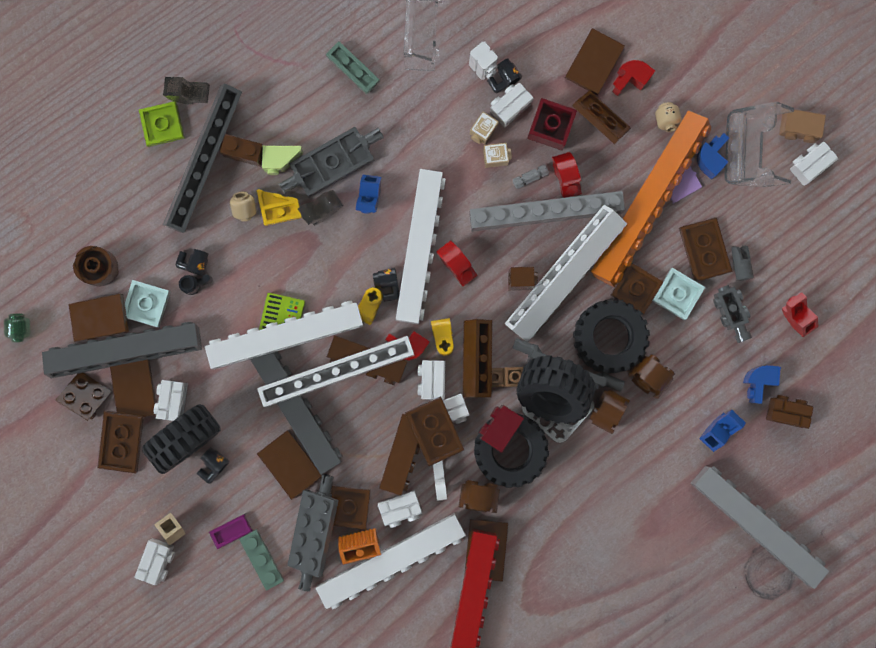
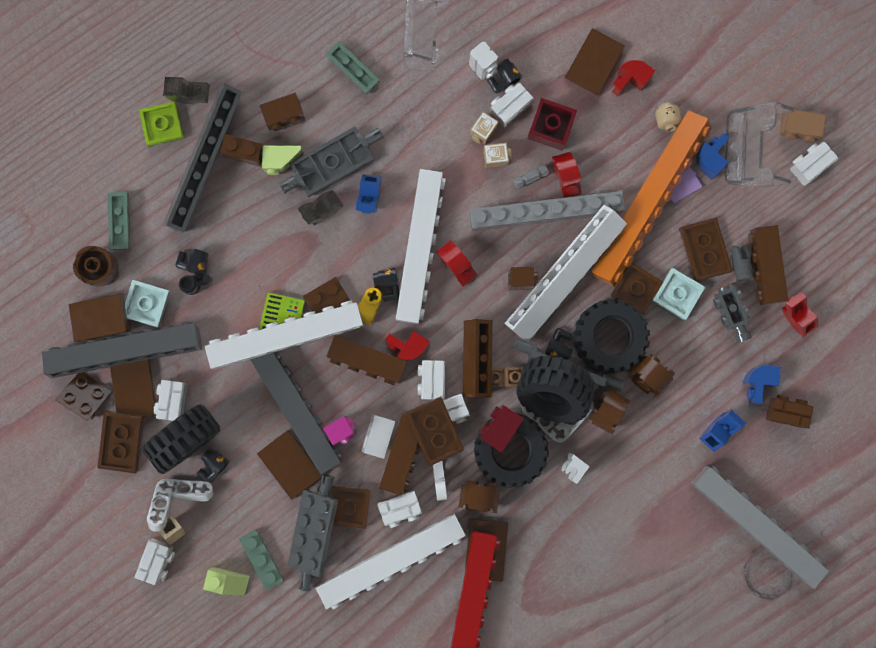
clear green head [3,313,31,342] -> none
magenta tile [209,514,253,549] -> none
tan head [230,192,257,221] -> none
yellow wing [257,189,302,226] -> none
white brick [257,336,414,407] -> none
orange brick [338,528,381,565] -> none
yellow piece [431,318,454,356] -> none
reddish brown tile [572,91,631,145] -> none
none -> sand green plate [108,192,130,251]
none -> white beam [147,479,213,532]
none -> yellowish green slope [203,567,250,596]
none -> reddish brown brick [260,92,305,131]
none -> reddish brown plate [303,277,350,314]
none -> dark pink brick [323,416,357,445]
none -> white hinge [361,414,395,459]
none -> black piece [545,328,573,360]
none -> white hinge [561,453,590,484]
none -> reddish brown brick [748,225,788,305]

